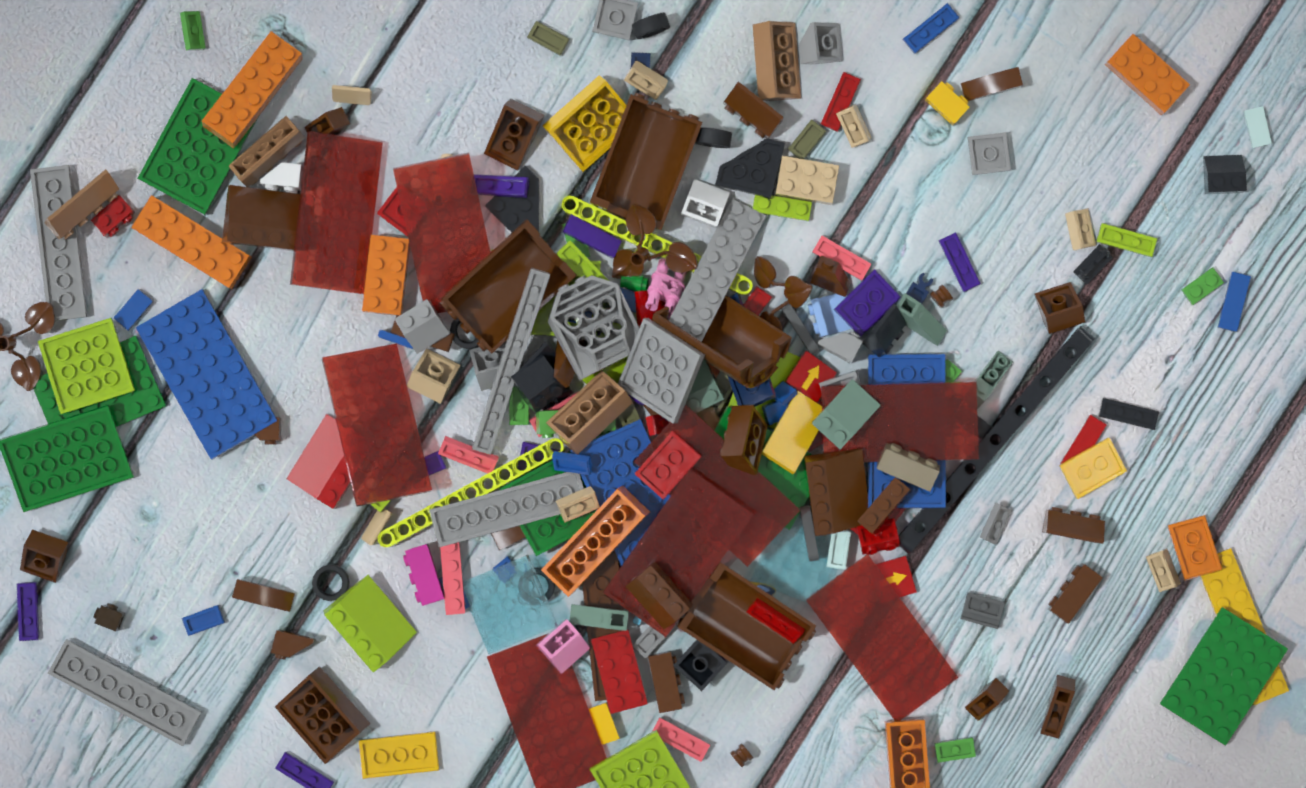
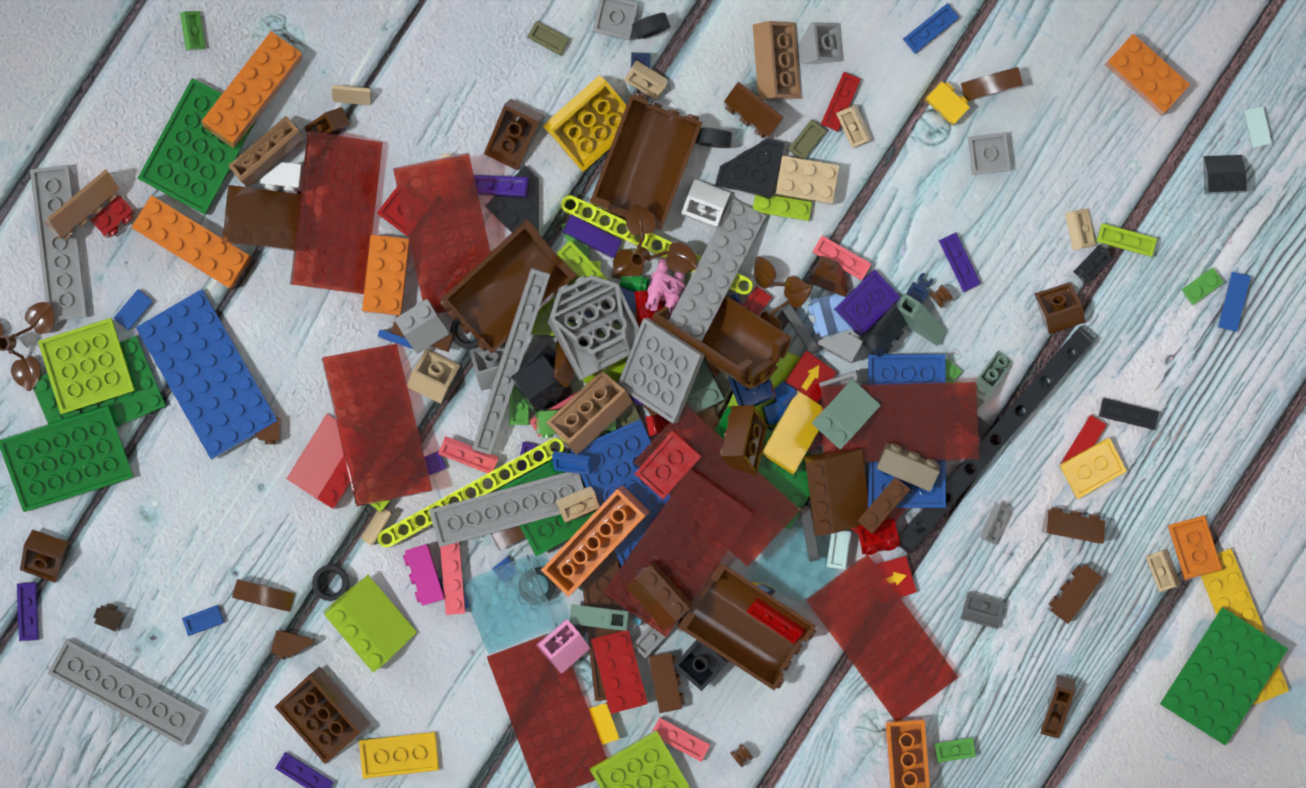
reddish brown slope [965,678,1009,721] -> none

